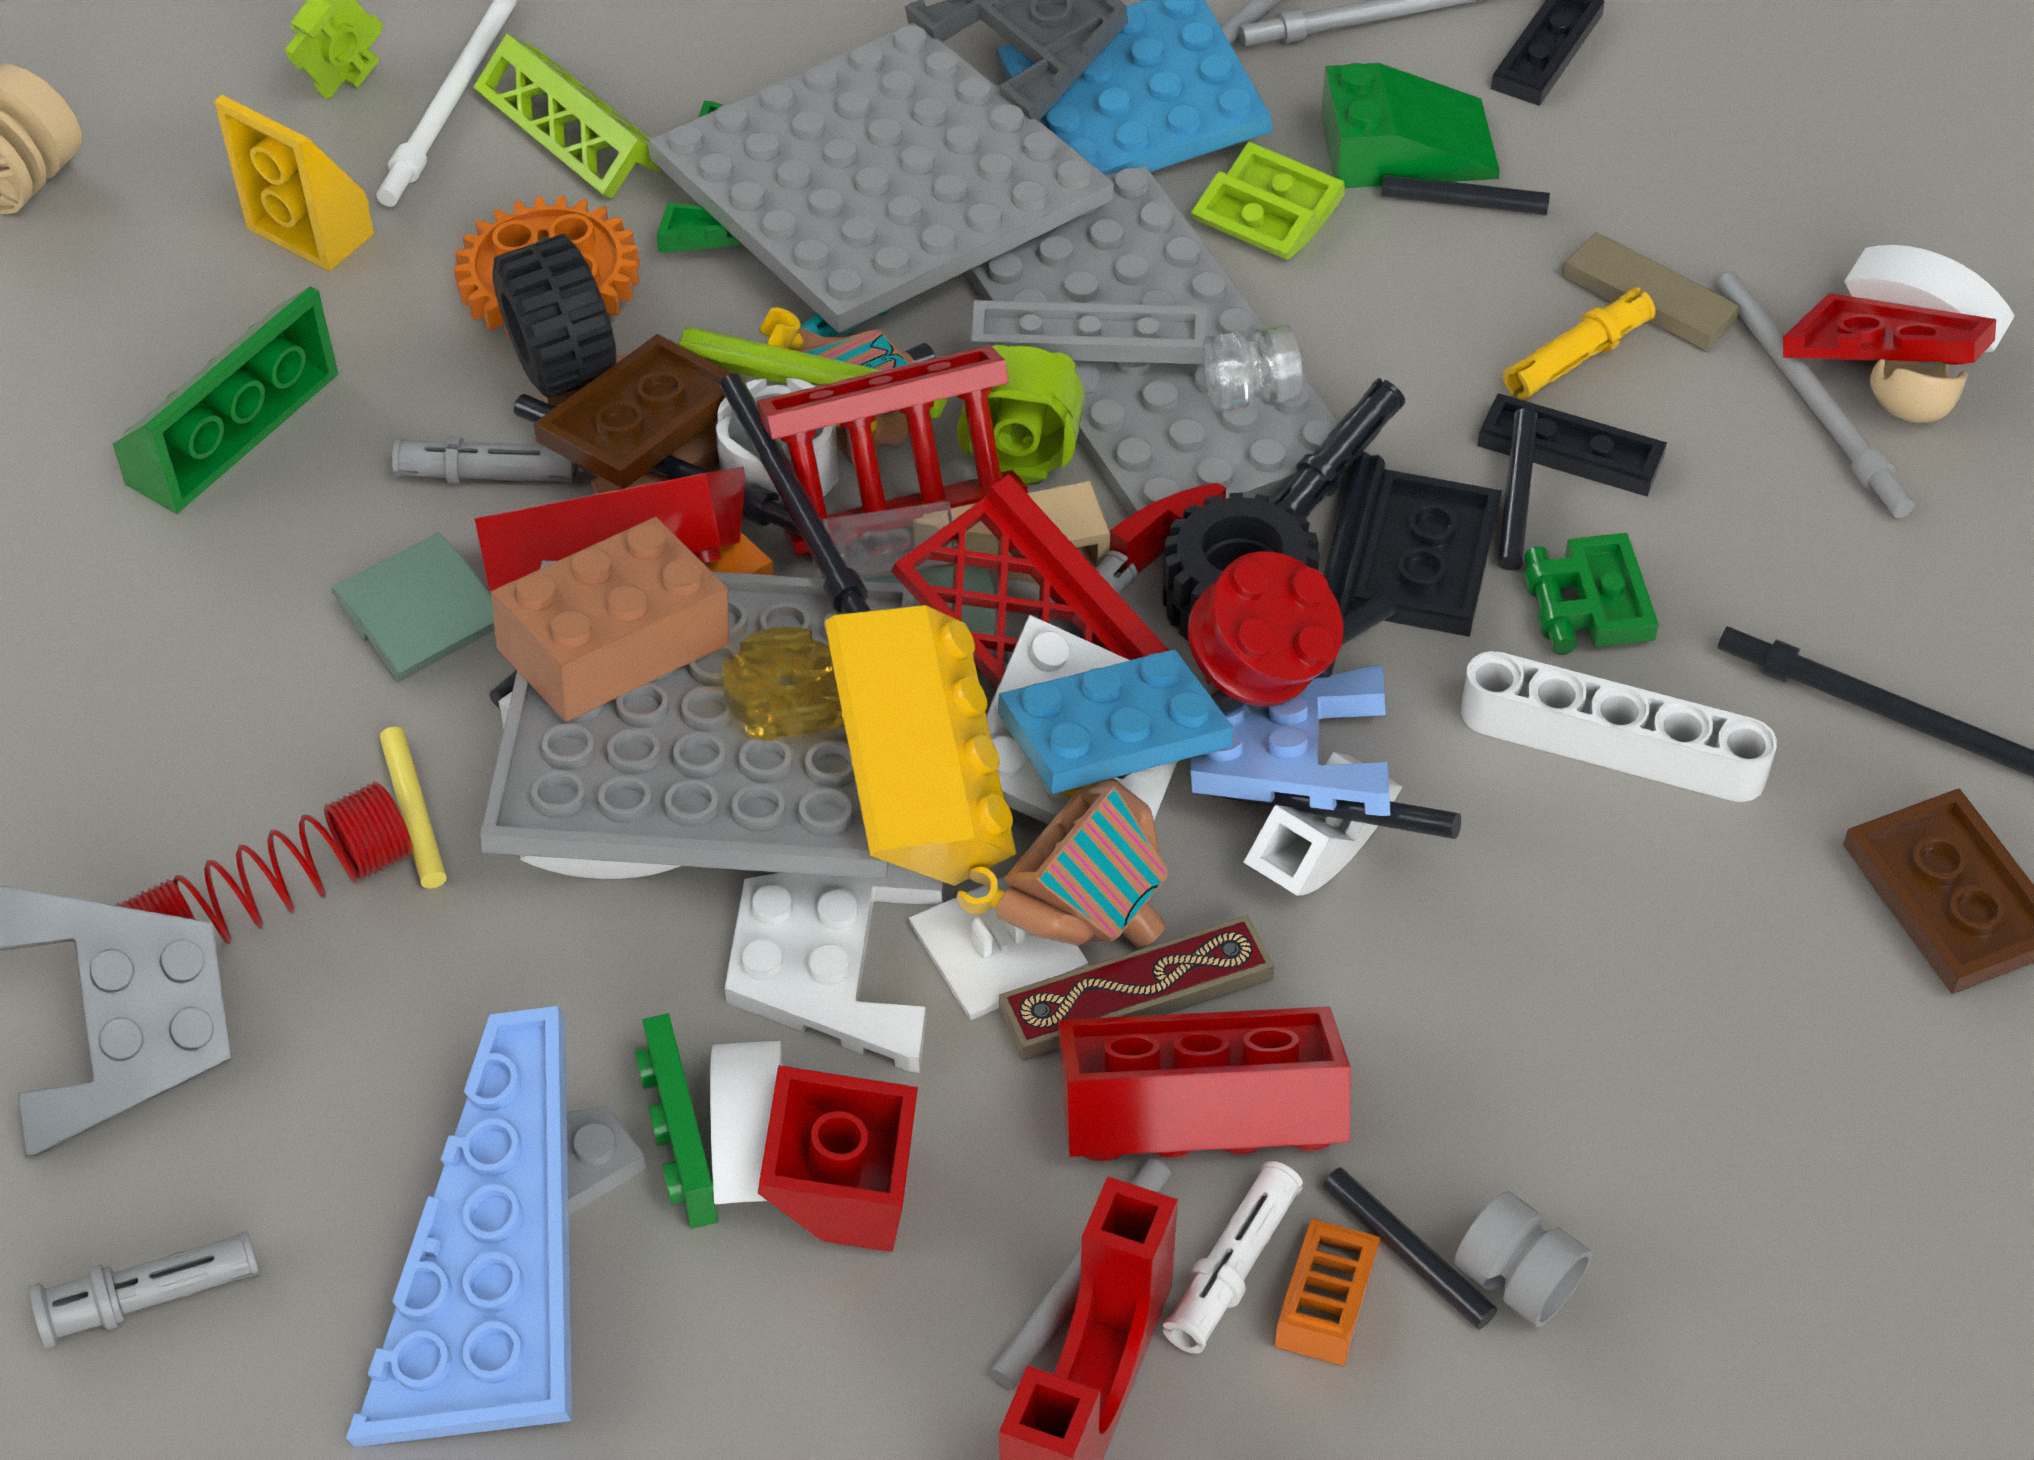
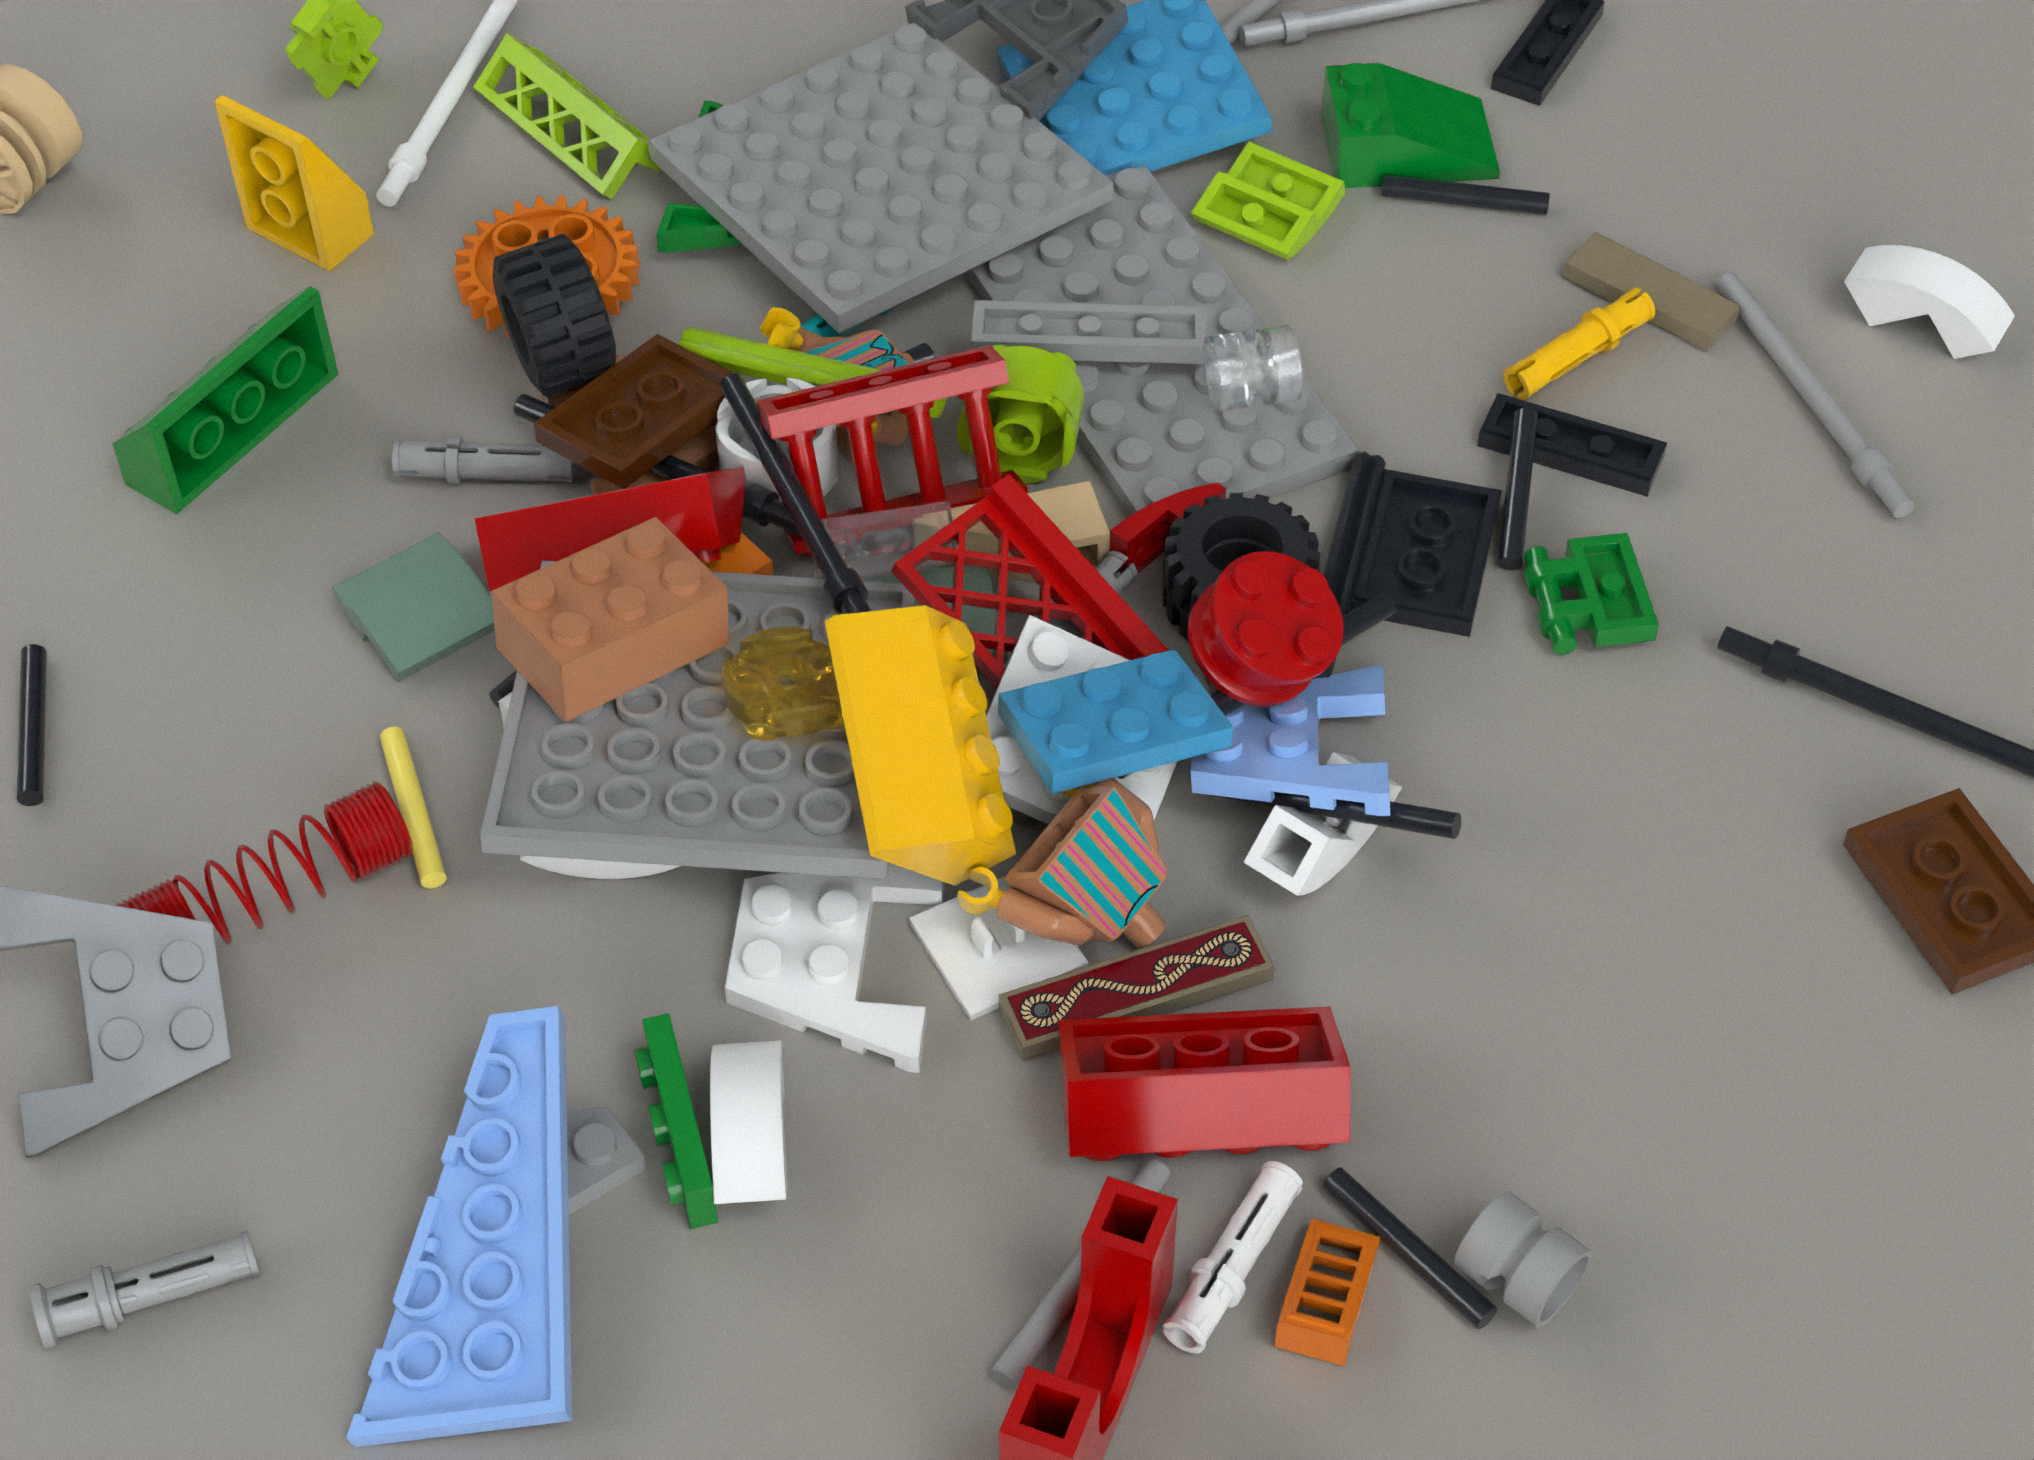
red slope [757,1065,918,1252] -> none
black pin [1270,378,1405,519] -> none
white beam [1460,651,1777,802] -> none
red wing [1783,293,1996,365] -> none
tan hair [1870,359,1968,423] -> none
none -> black bar [17,644,47,806]

